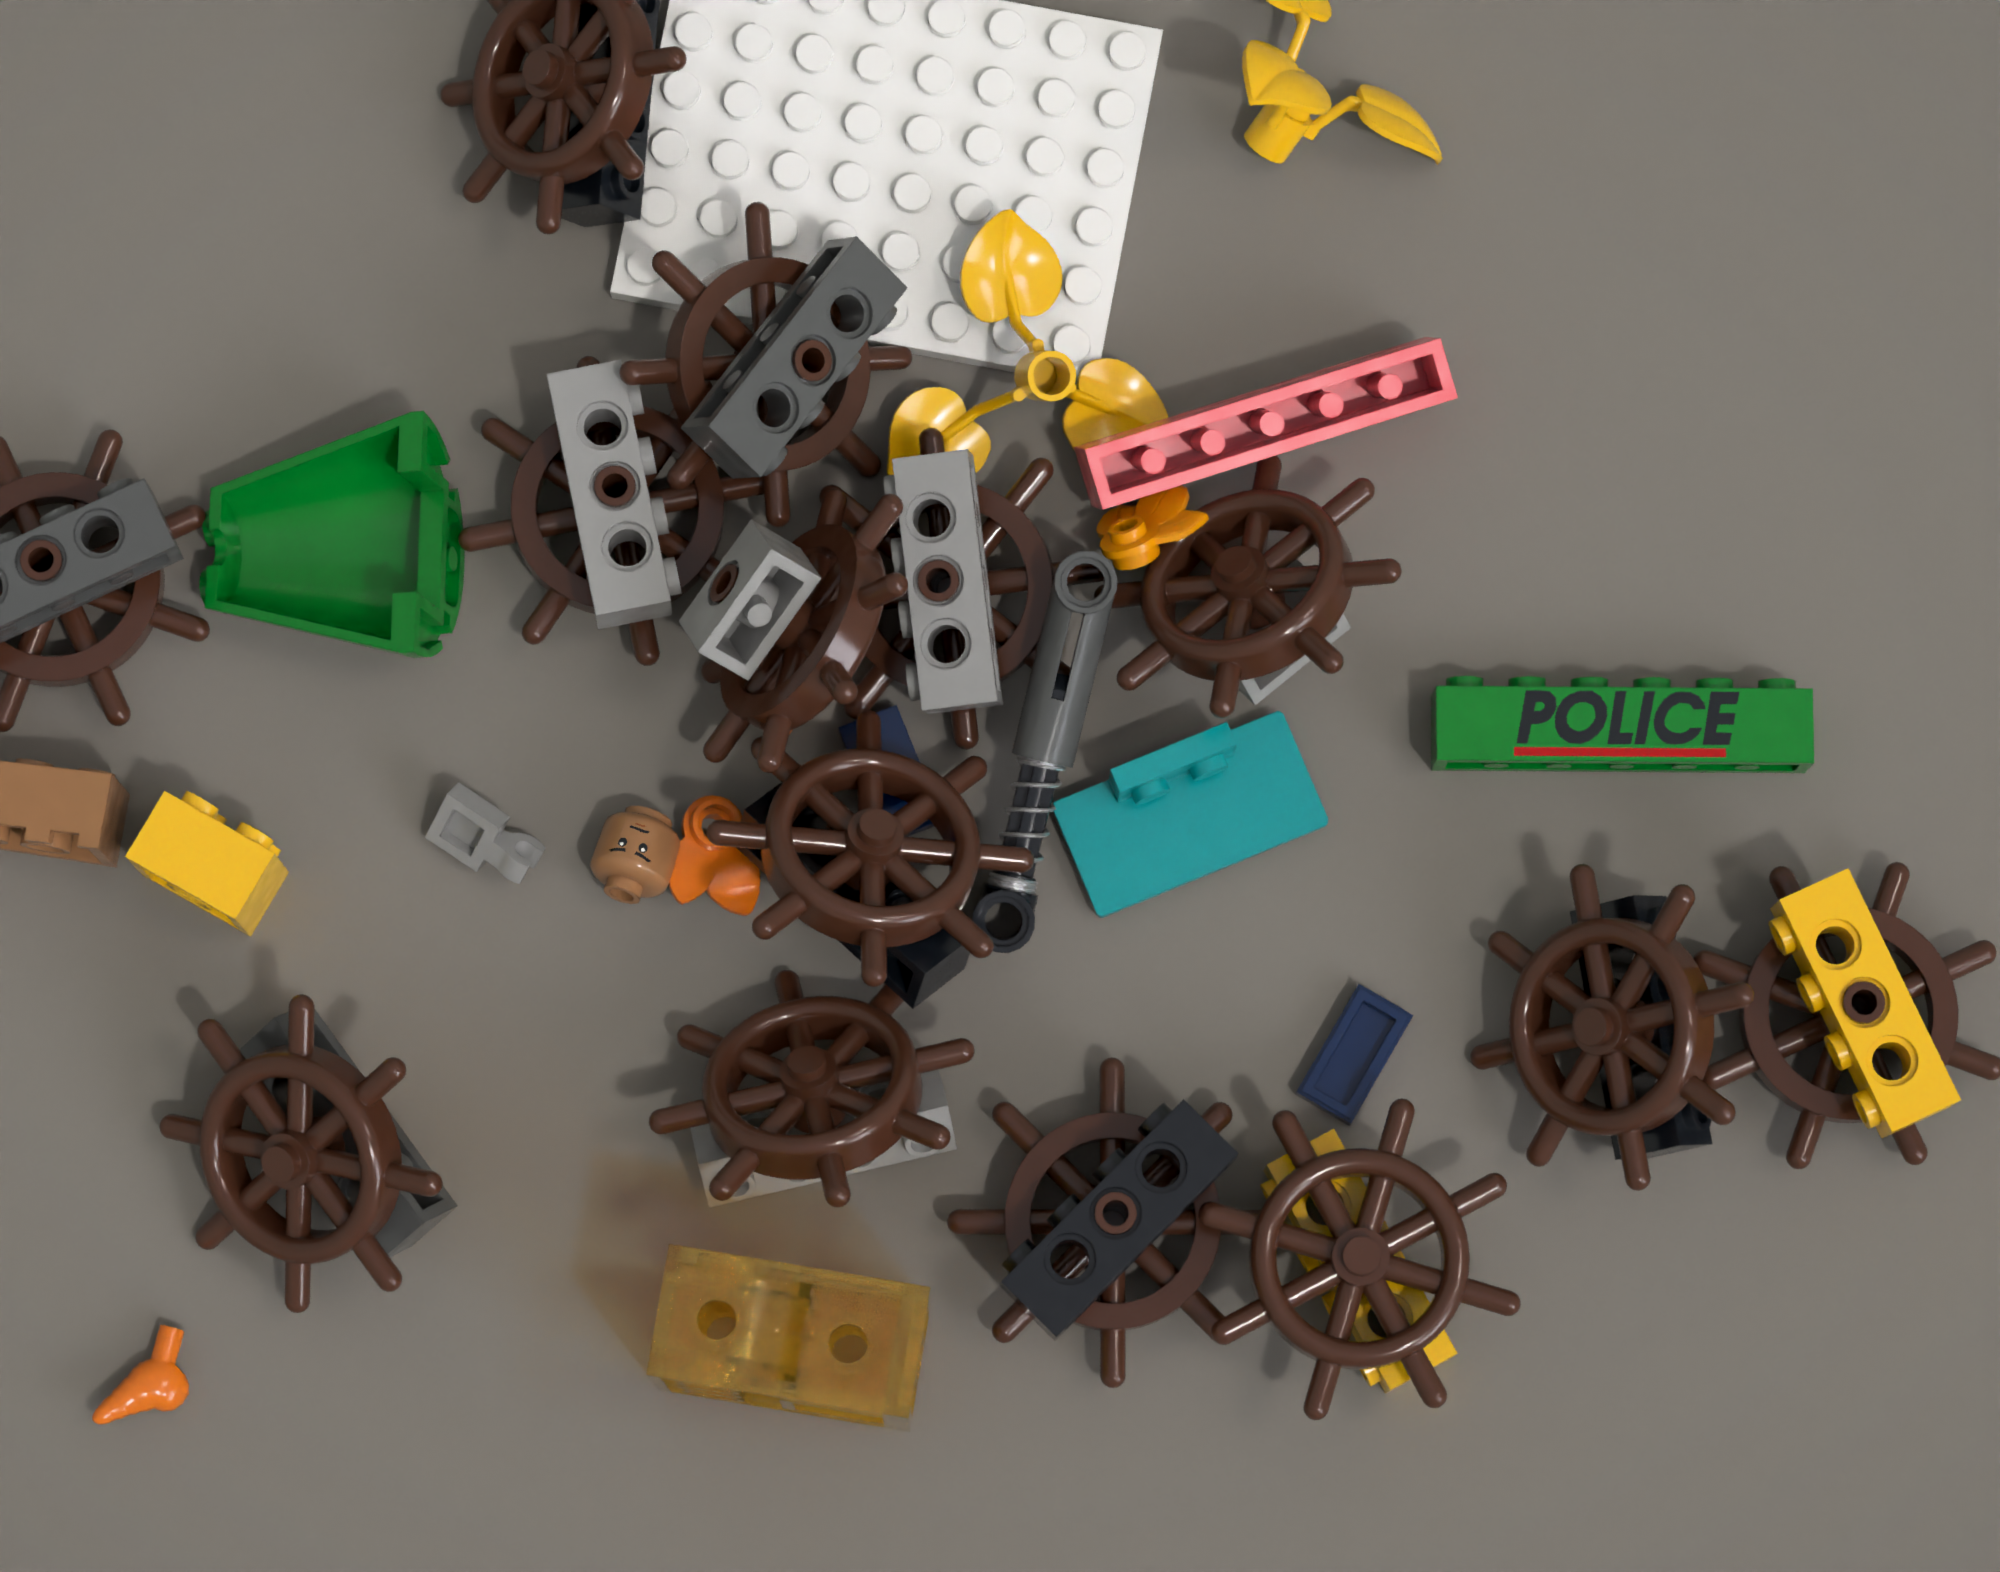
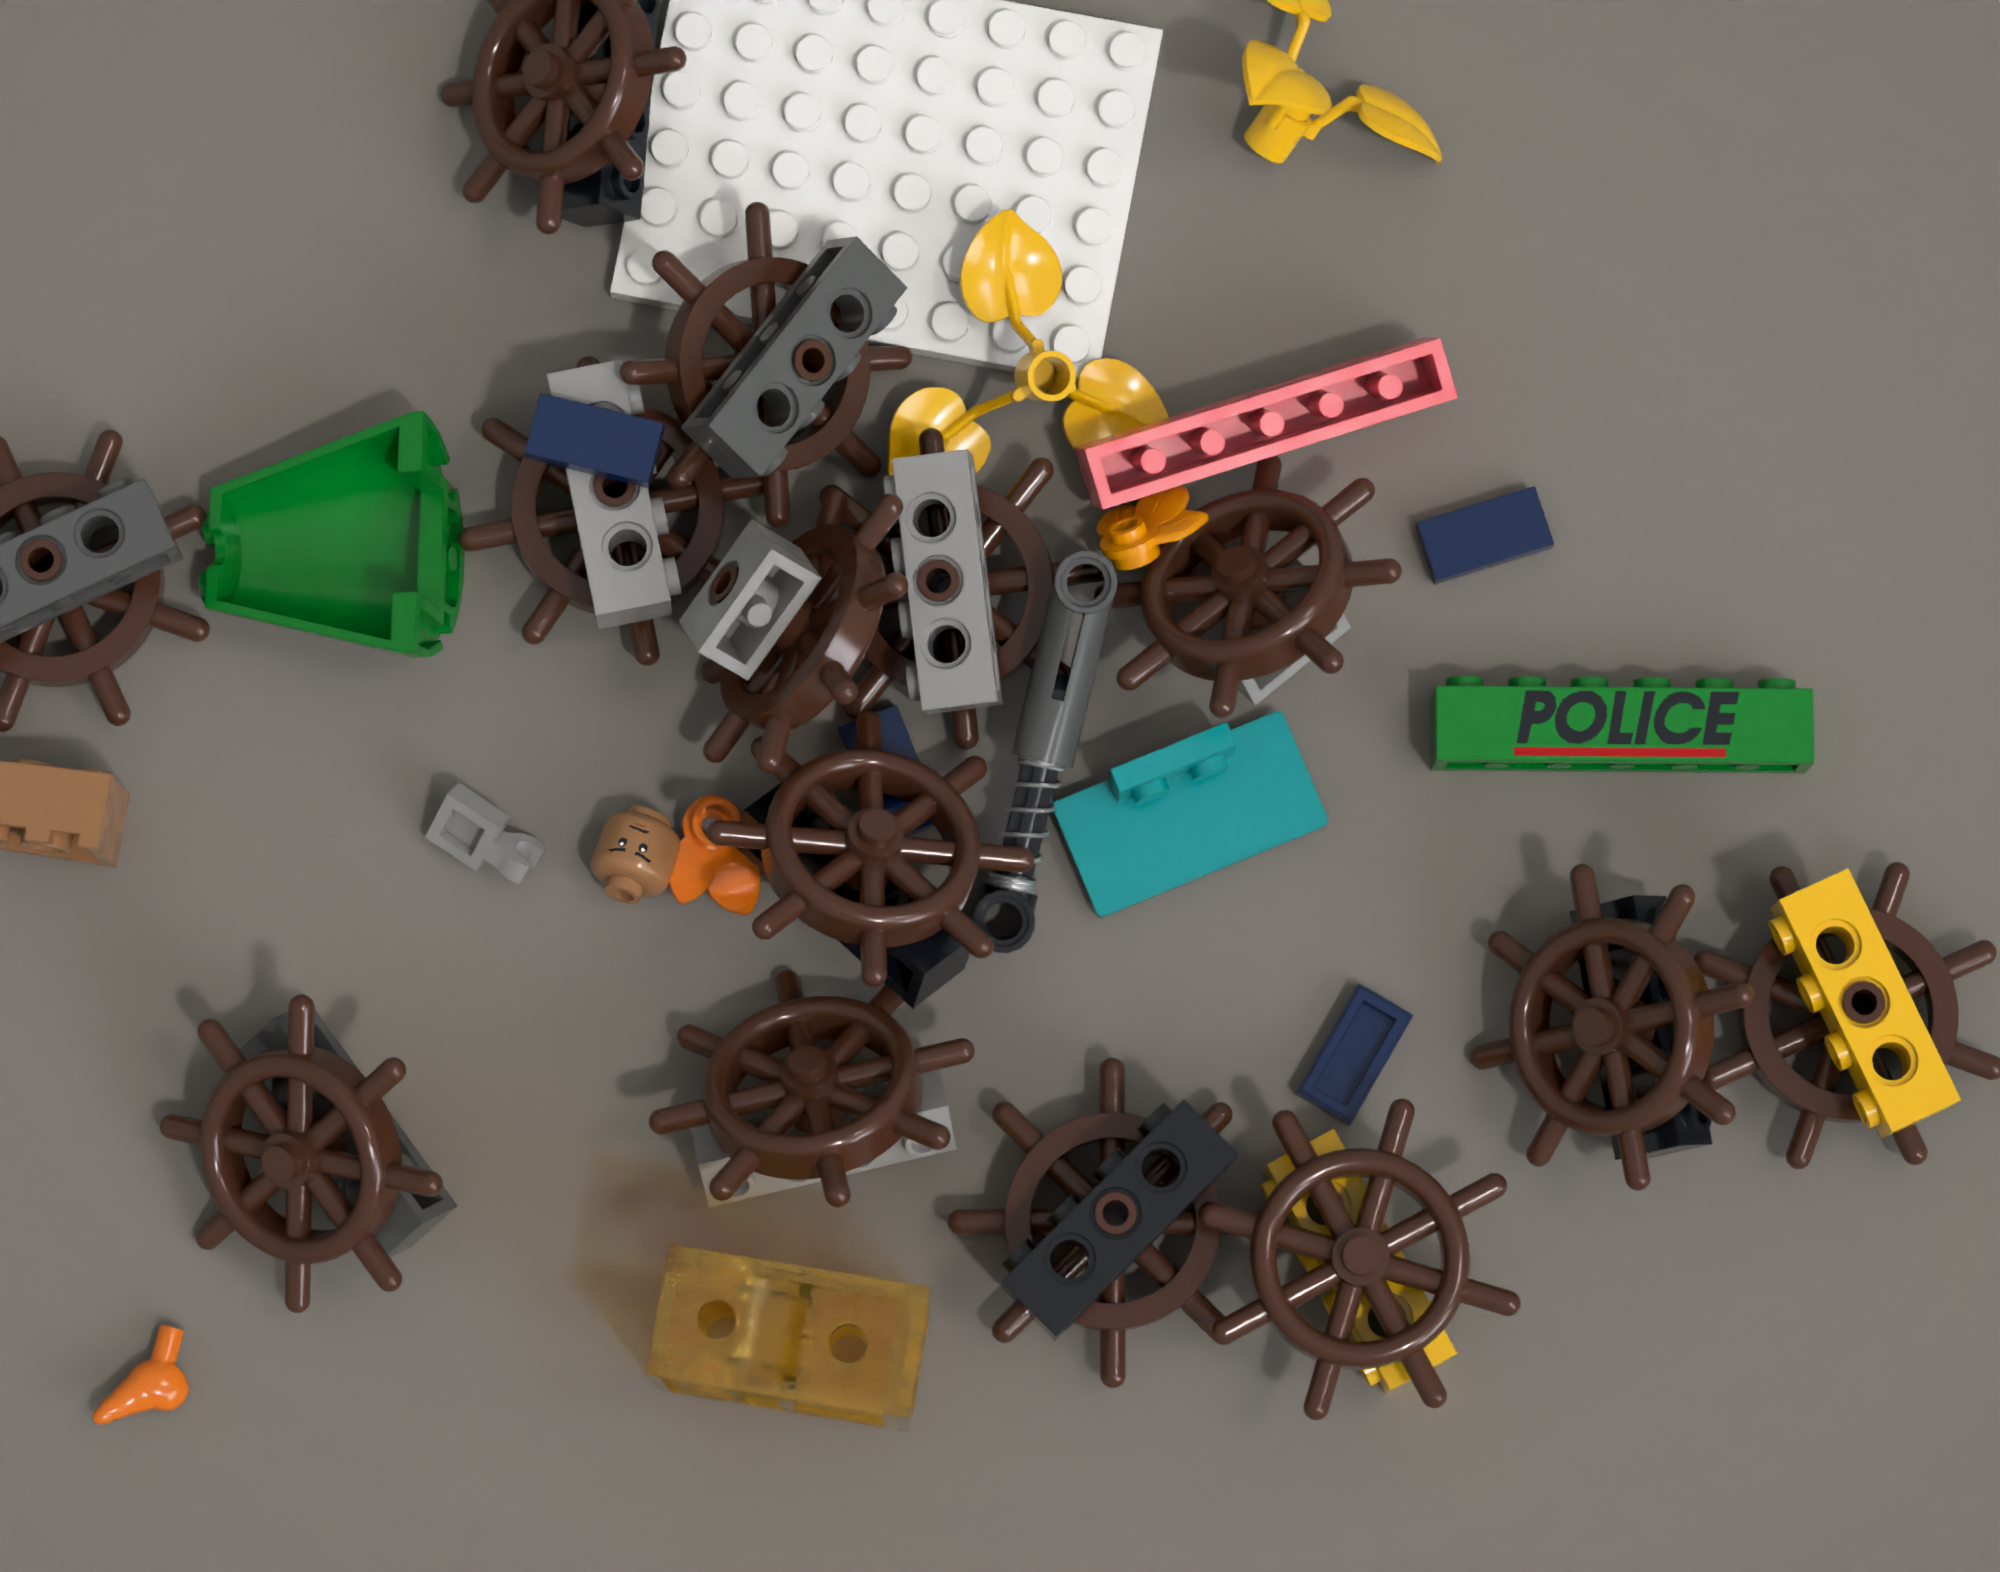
yellow brick [125,791,289,937] -> none
none -> dark blue tile [525,393,664,488]
none -> dark blue tile [1415,486,1554,585]

